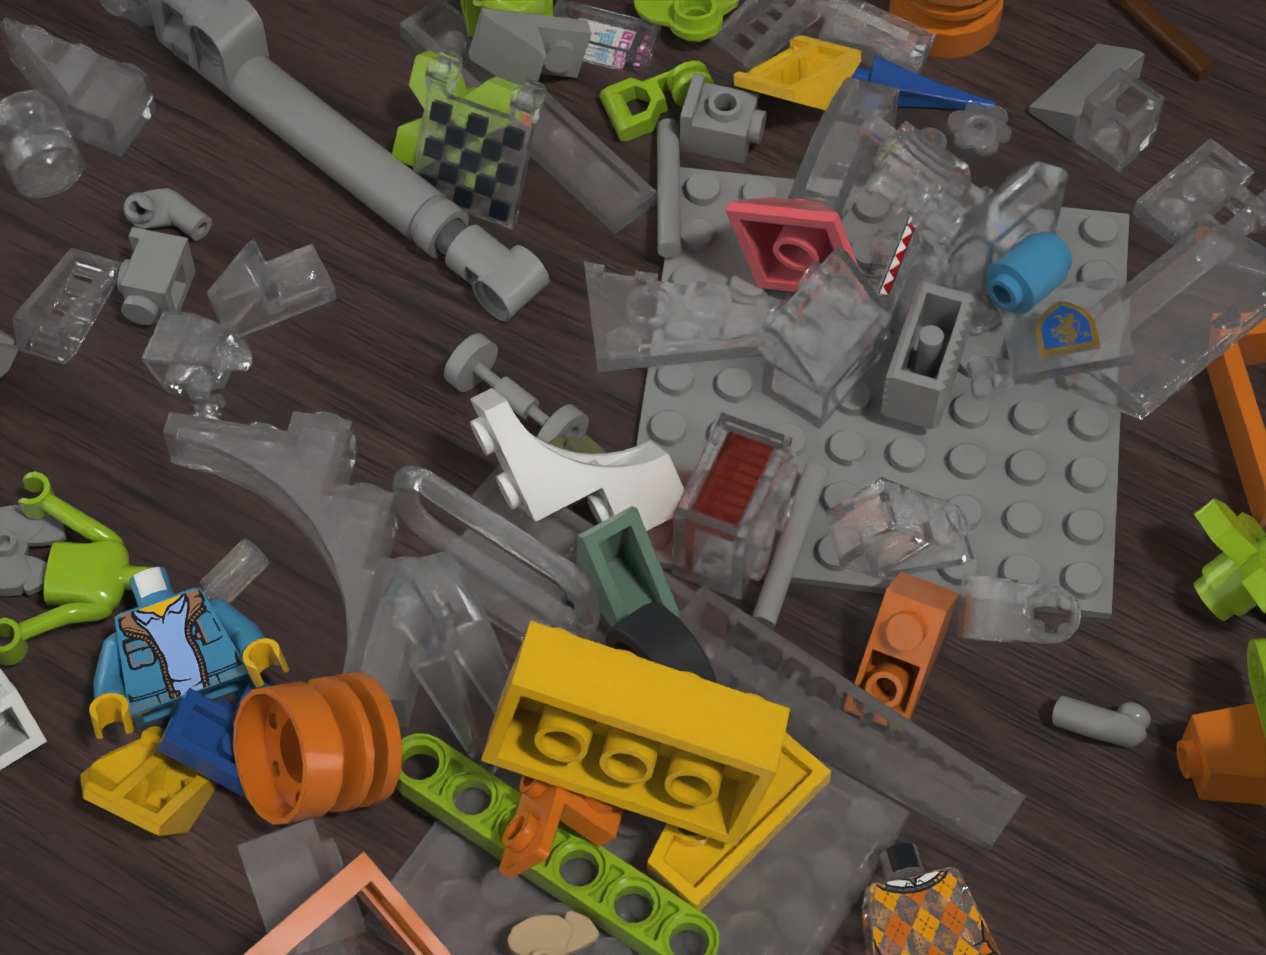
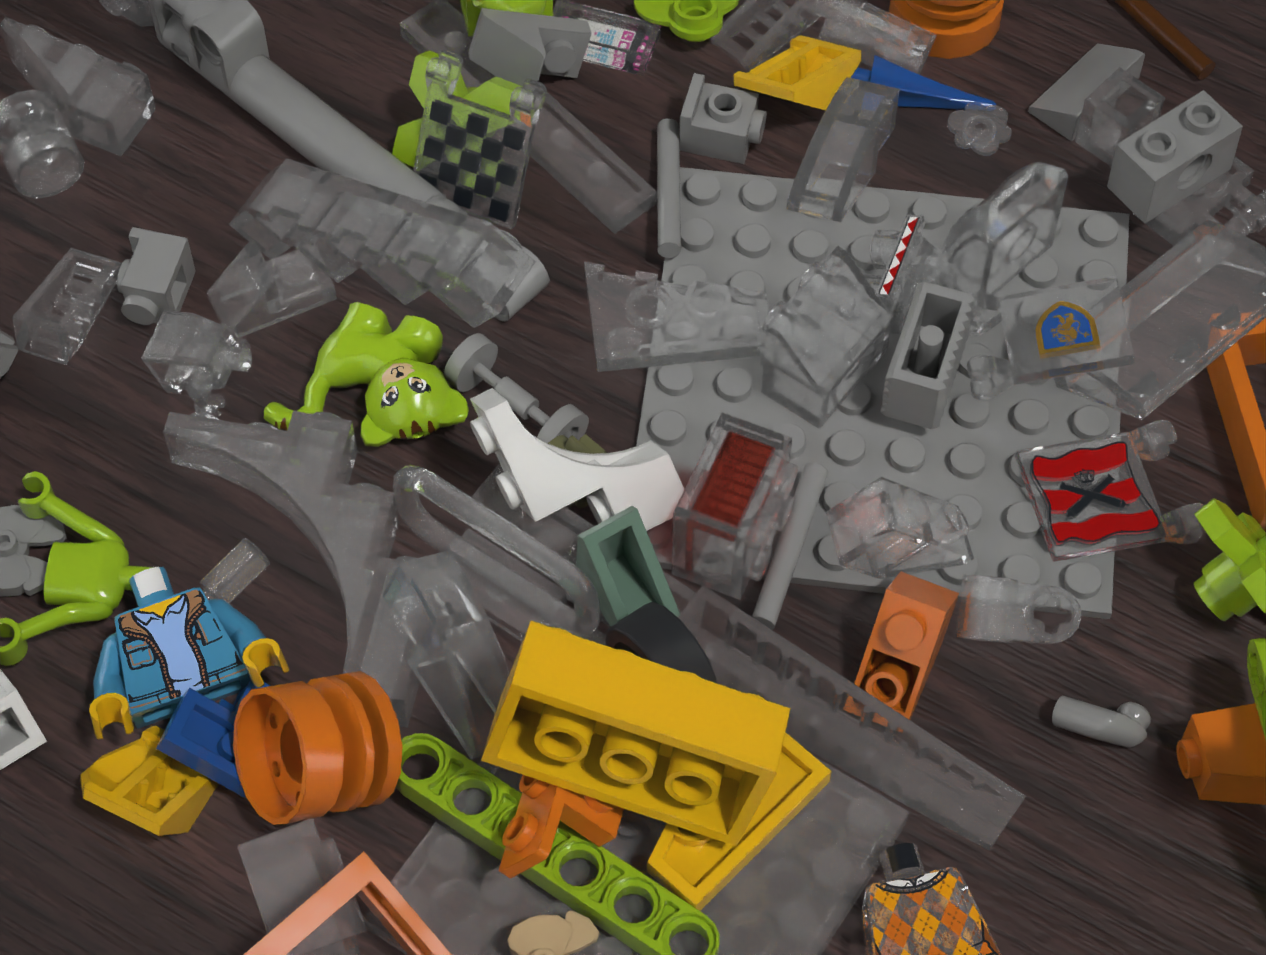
light grey arm [123,188,212,241] -> none
lime piece [599,61,715,142] -> none
coral slope [725,197,868,301] -> none
clear piece [855,107,994,247] -> none
dark azure brick [986,231,1072,314] -> none
none -> clear brick [229,158,536,328]
none -> lime animal [263,302,469,447]
none -> clear flag [1015,420,1204,562]
none -> light grey brick [1107,90,1243,224]

